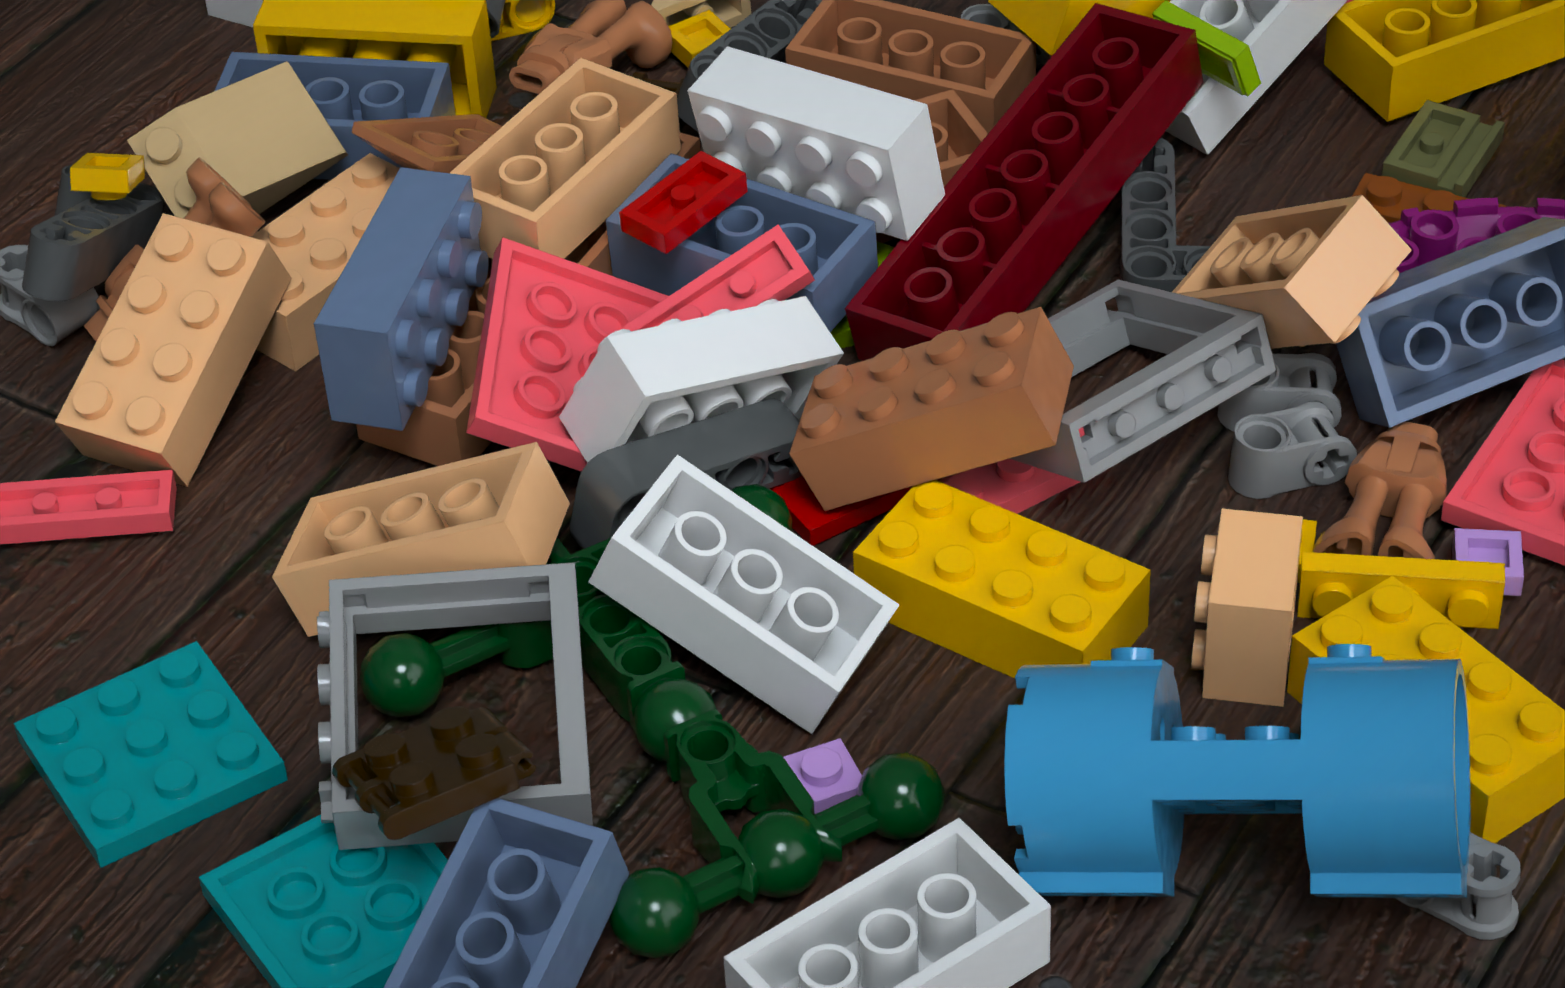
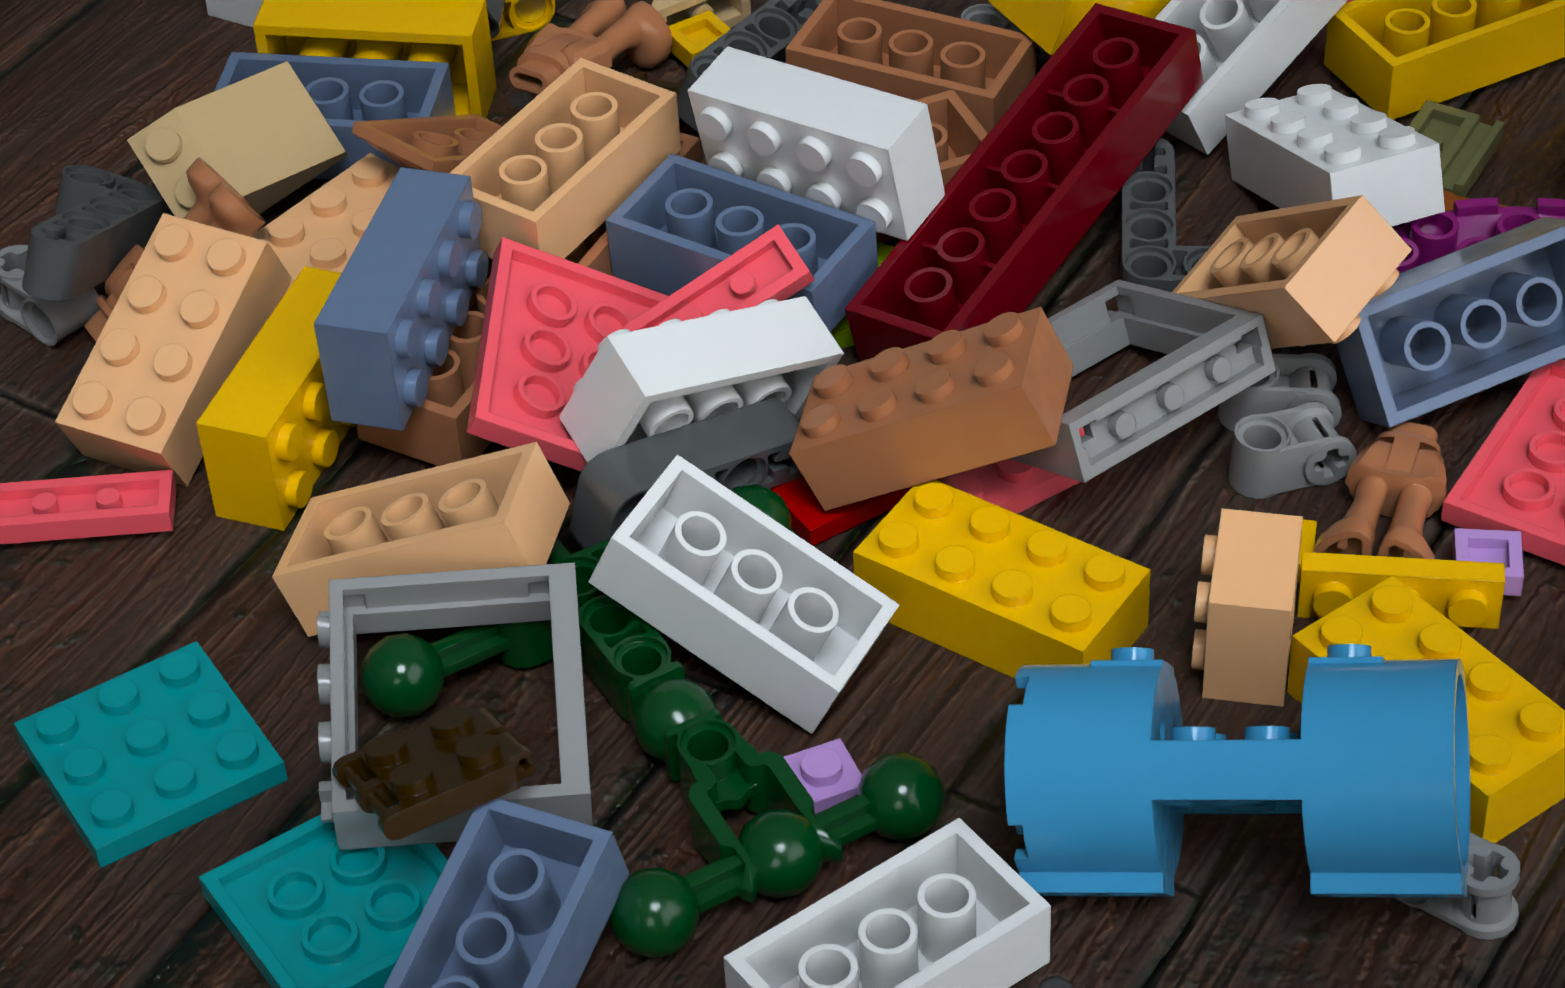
yellow plate [70,153,145,200] -> none
red plate [619,151,748,254] -> none
lime tile [1152,0,1261,97] -> none
none -> yellow brick [196,266,356,531]
none -> white brick [1224,84,1445,227]

